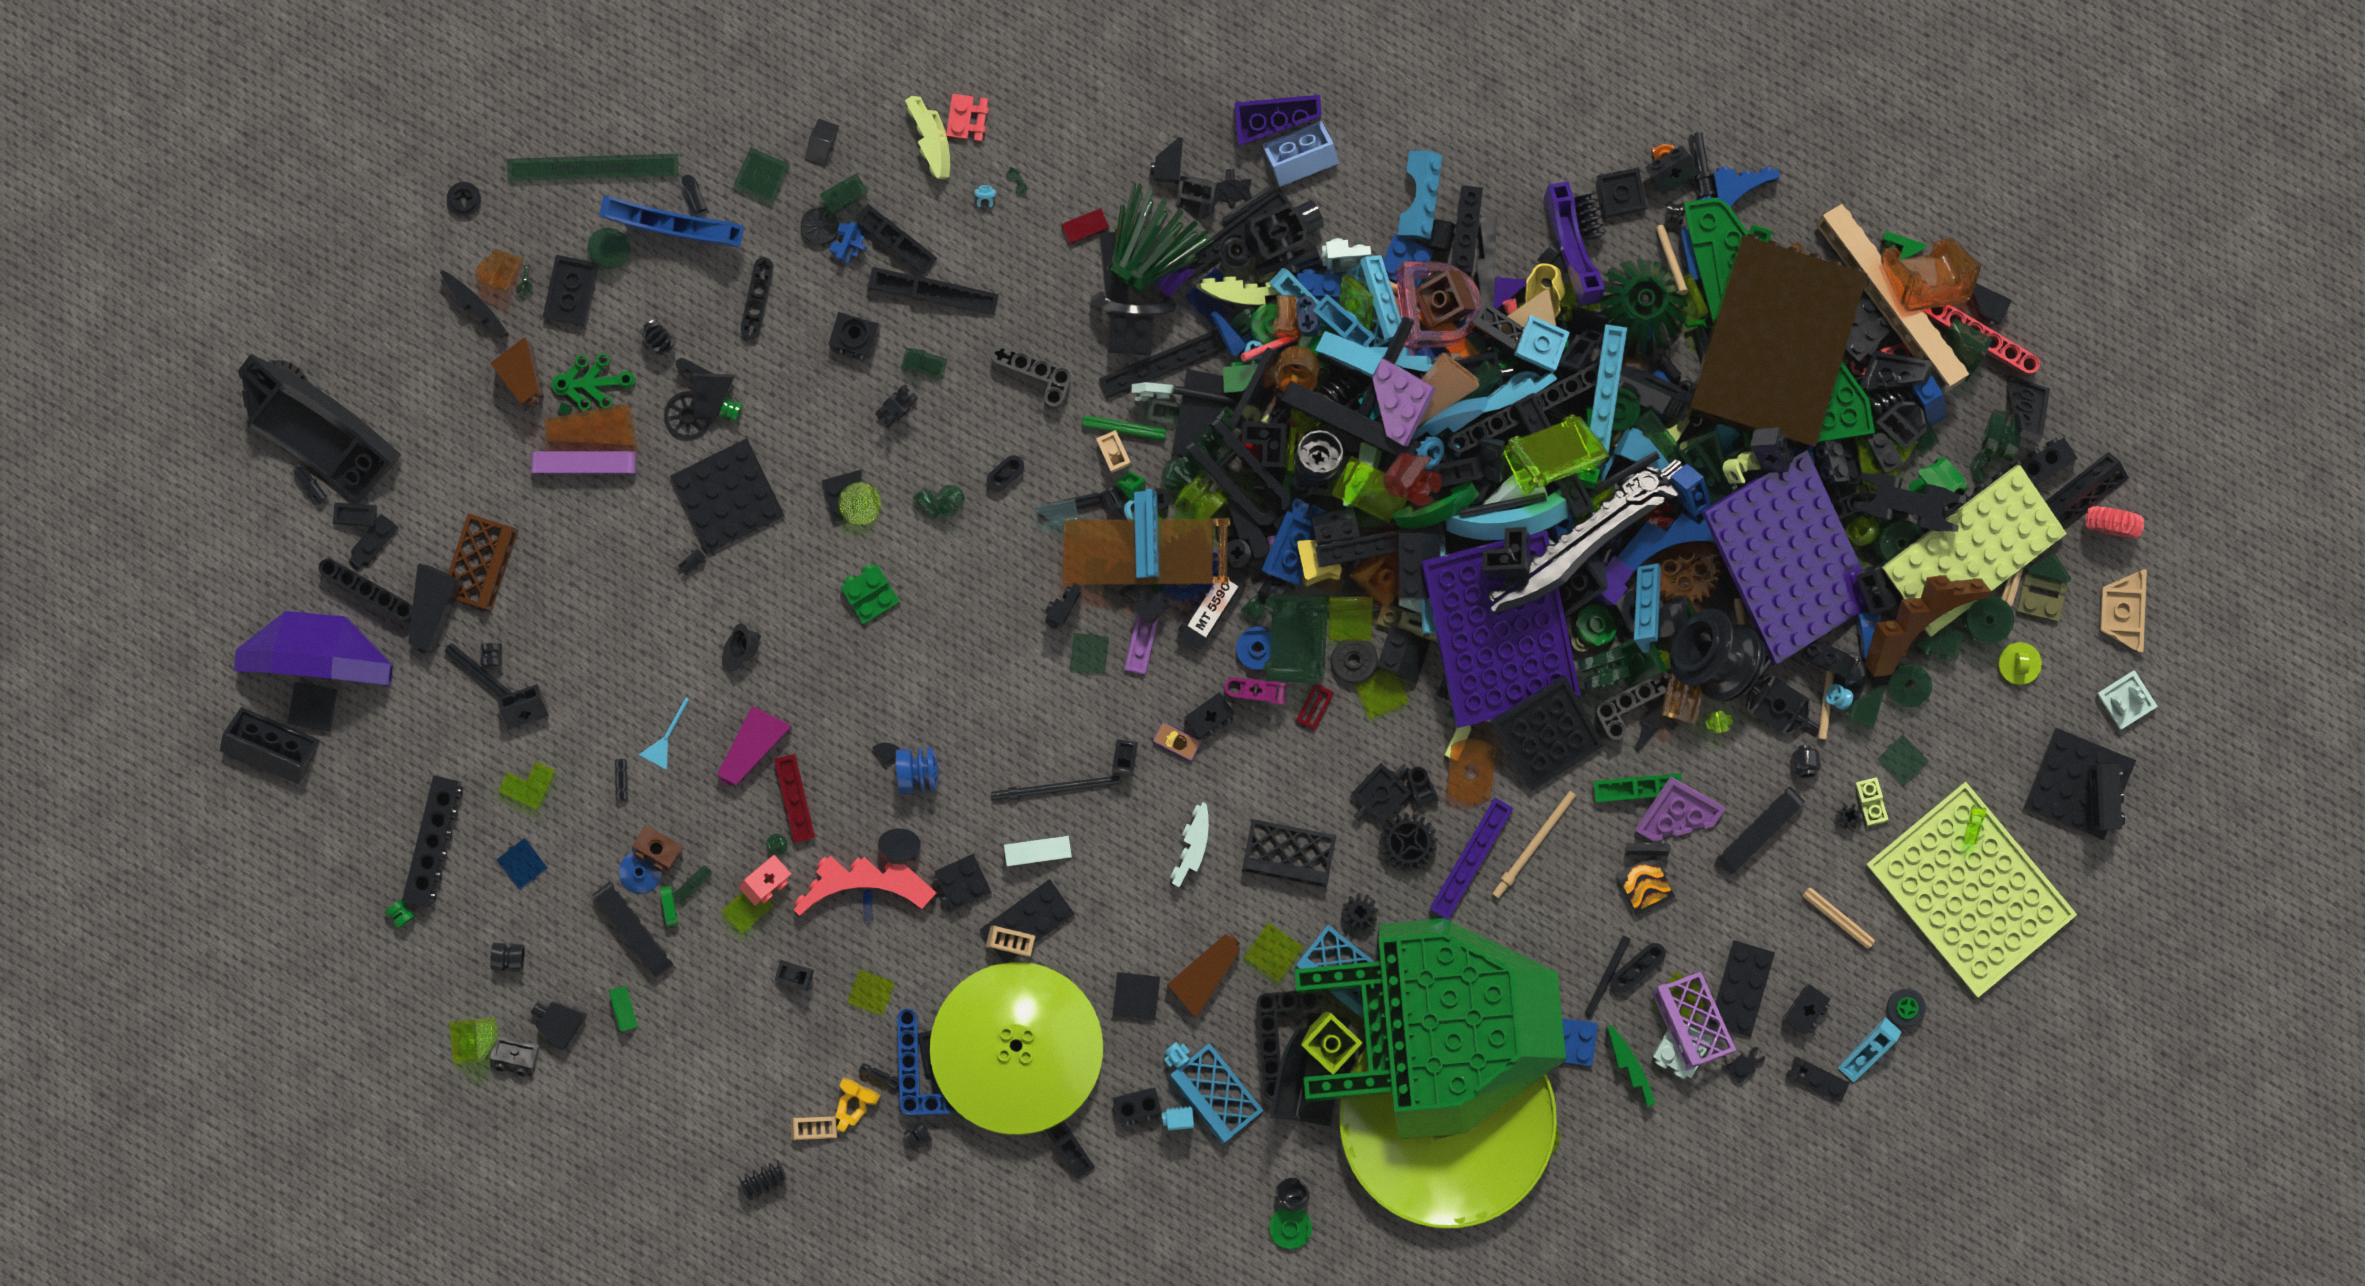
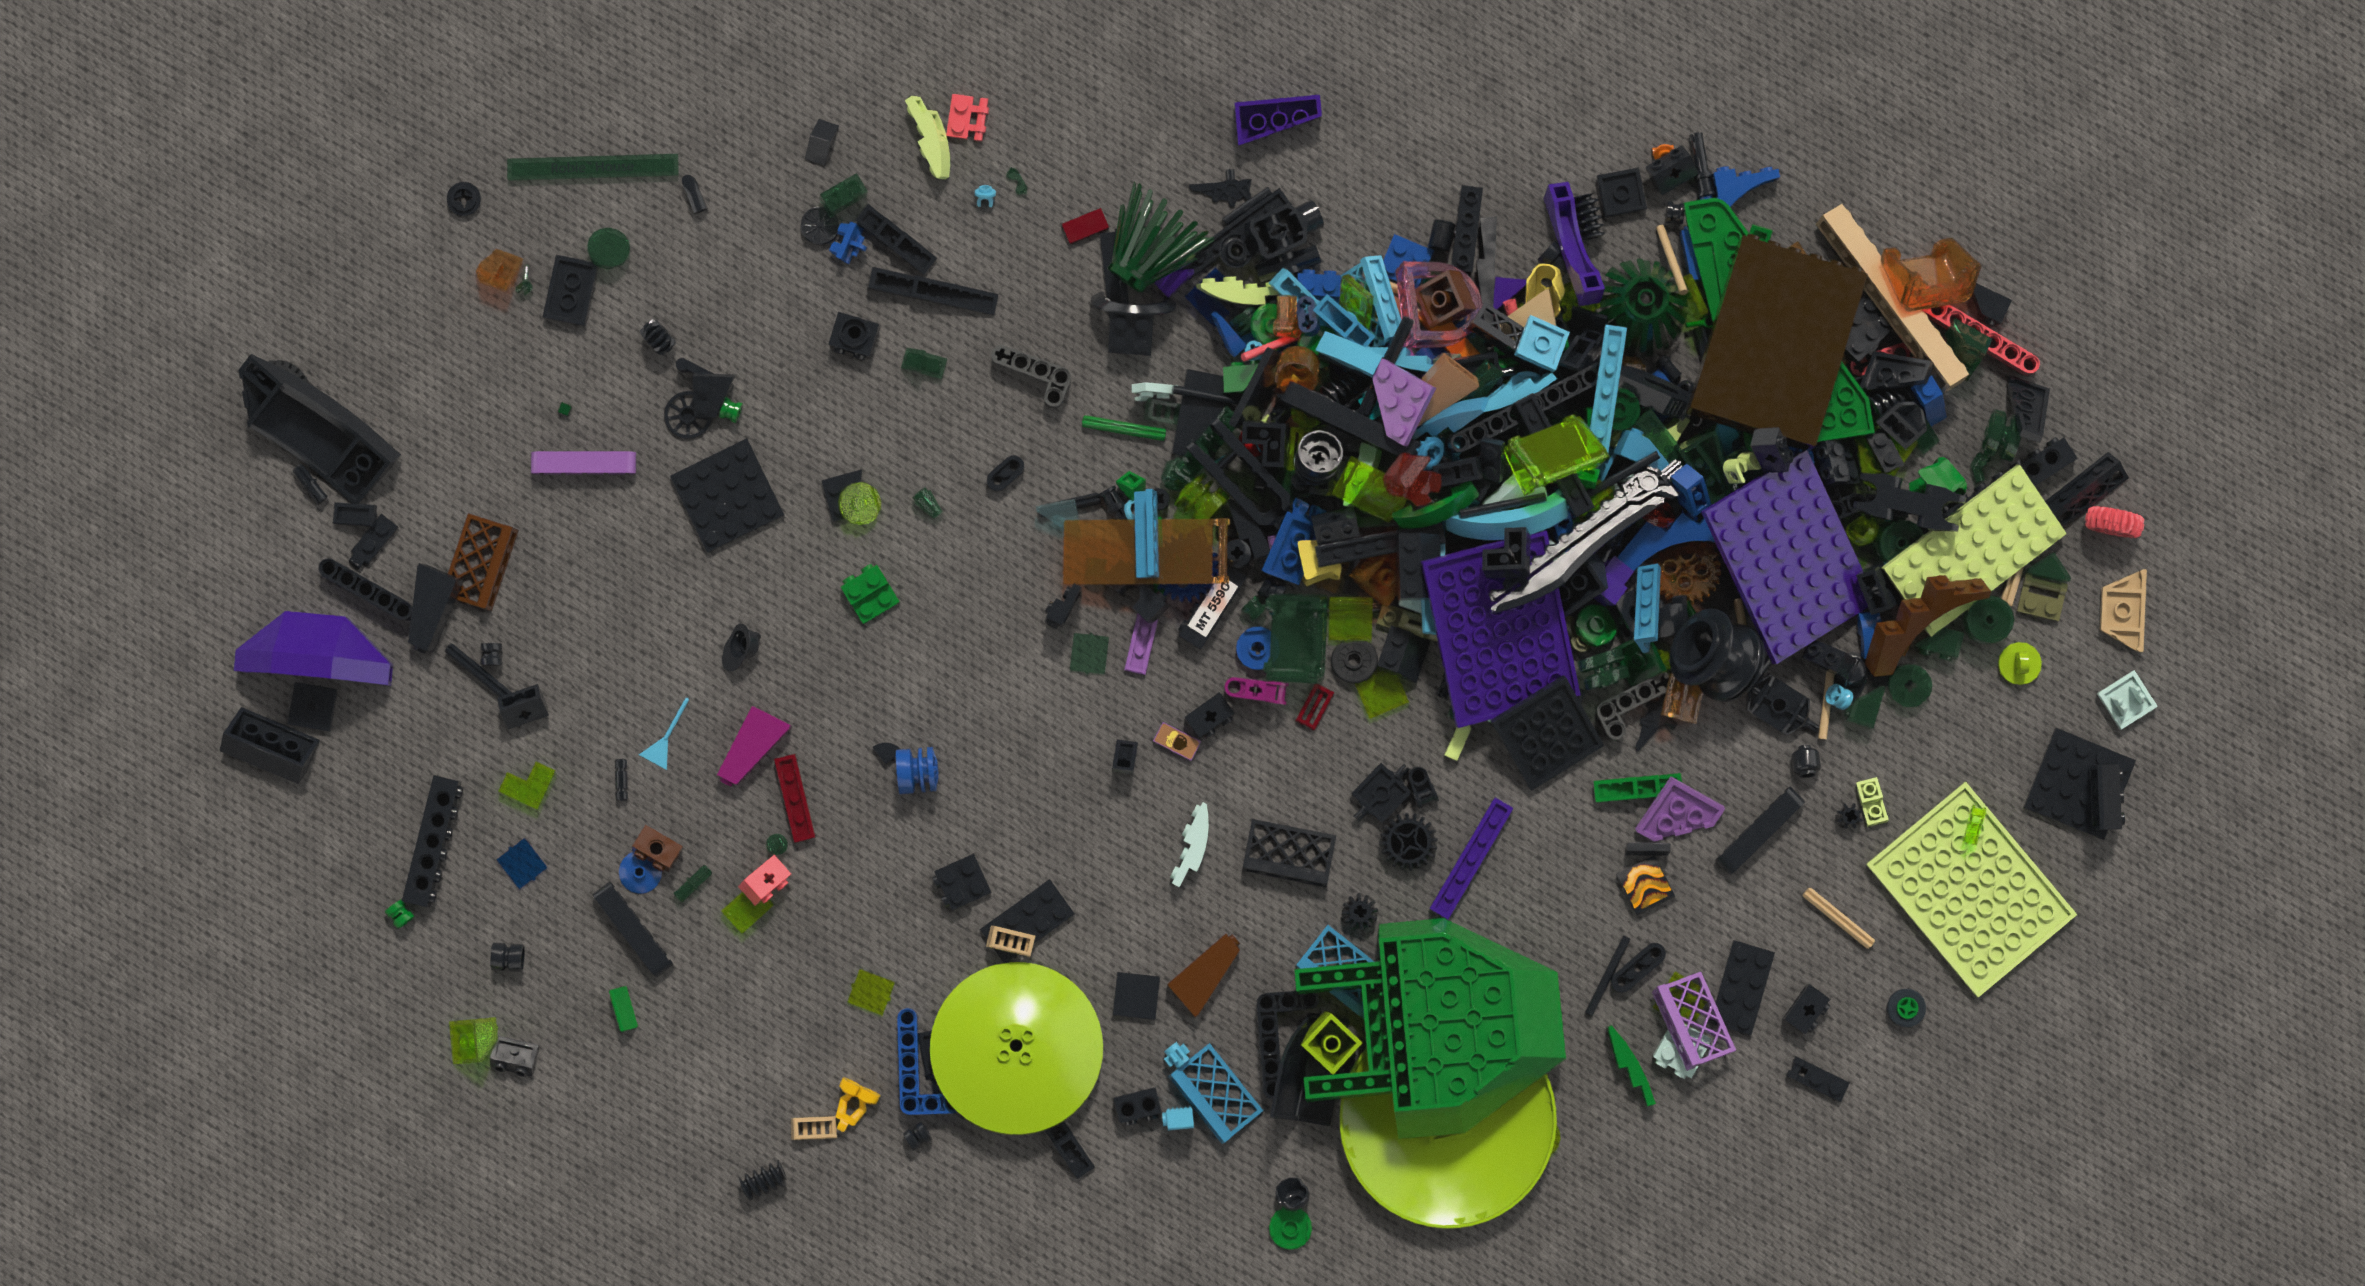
black slope [440,270,509,338] -> none
reddish brown slope [490,337,544,408] -> none
black torso [531,1001,587,1050] -> none
clear orange wedge [544,403,639,448] -> none
green plant [552,353,636,411] -> none
blue arch [599,195,744,247] -> none
green beam [660,886,679,928] -> none
black pin [678,548,706,575] -> none
clear green tile [733,147,790,204] -> none
black beam [741,257,774,340] -> none
black slope [775,960,814,991] -> none
coral arch [794,856,937,916] -> none
black axle [859,1063,899,1089] -> none
clear blue tile [863,890,873,921] -> none
black pin [875,384,918,428] -> none
black tile [878,828,921,865] -> none
clear green head [933,485,965,517] -> none
black bar [991,775,1121,800] -> none
light aqua slope [1004,836,1072,866] -> none
tan slope [1096,430,1131,473] -> none
black tile [1099,329,1226,398] -> none
black slope [1150,137,1183,183] -> none
black slope [1176,176,1218,219] -> none
clear neon green tile [1244,922,1304,982] -> none
light blue slope [1262,121,1339,186] -> none
light aqua plate [1322,238,1371,273] -> none
dark azure arch [1397,151,1442,239] -> none
clear orange piece [1447,739,1496,803] -> none
tan bar [1492,791,1576,899] -> none
blue plate [1562,1018,1598,1066] -> none
clear neon green gear [1705,710,1733,734] -> none
black plate [1725,1047,1766,1084] -> none
medium azure slope [1838,1017,1901,1082] -> none
clear green piece [1877,734,1929,786] -> none
green slope [1881,231,1927,265] -> none

